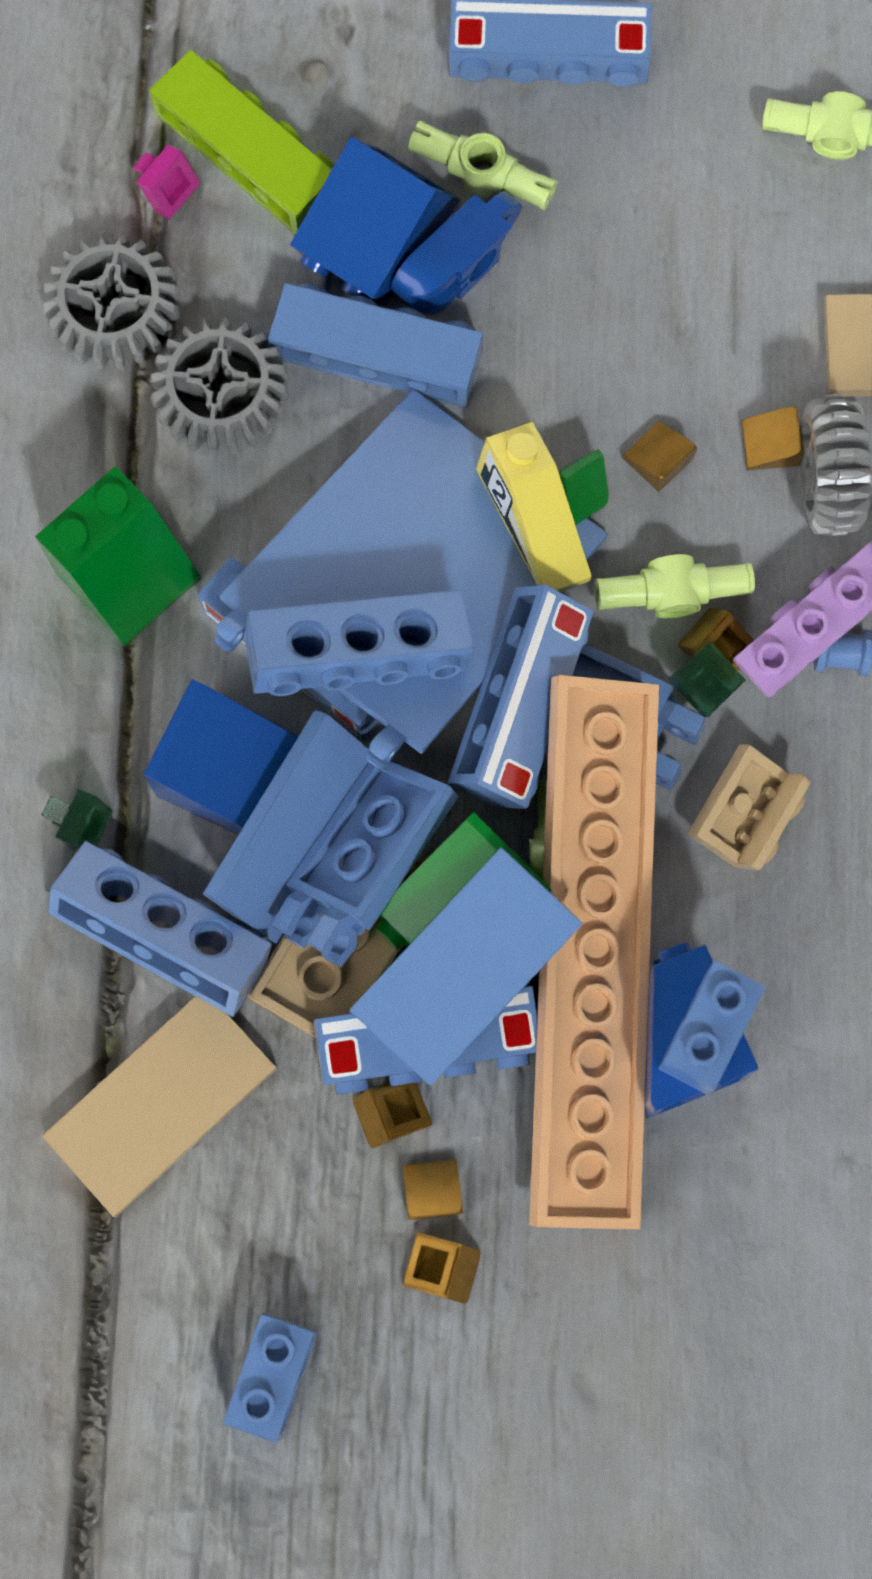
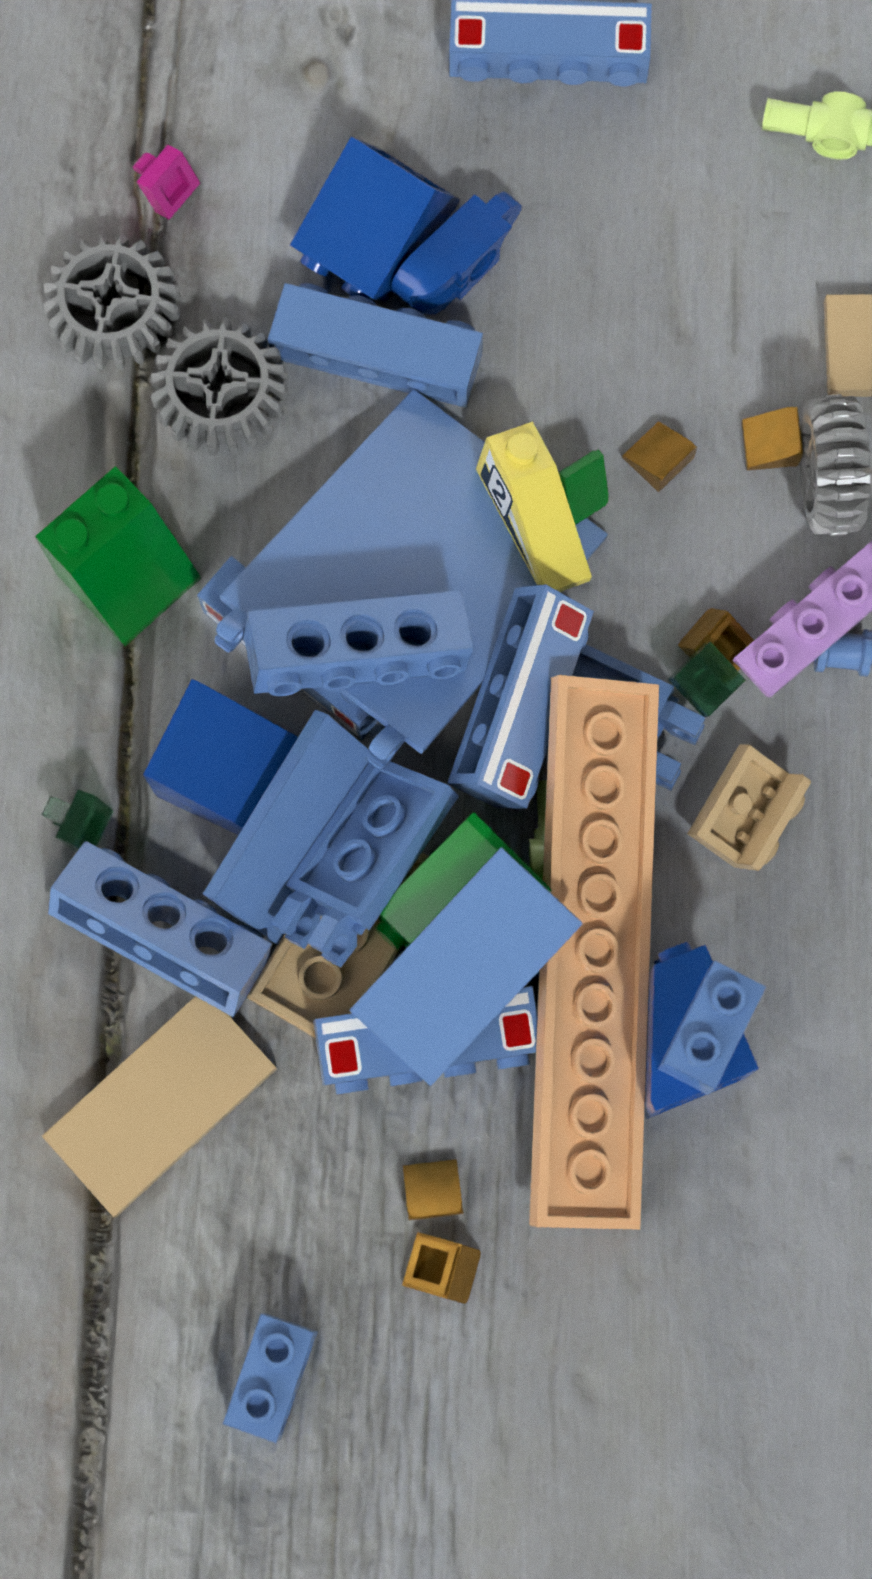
lime brick [149,49,334,234] -> none
pearl gold slope [353,1082,433,1148] -> none
yellowish green pin [408,120,558,211] -> none
yellowish green pin [594,554,755,619] -> none

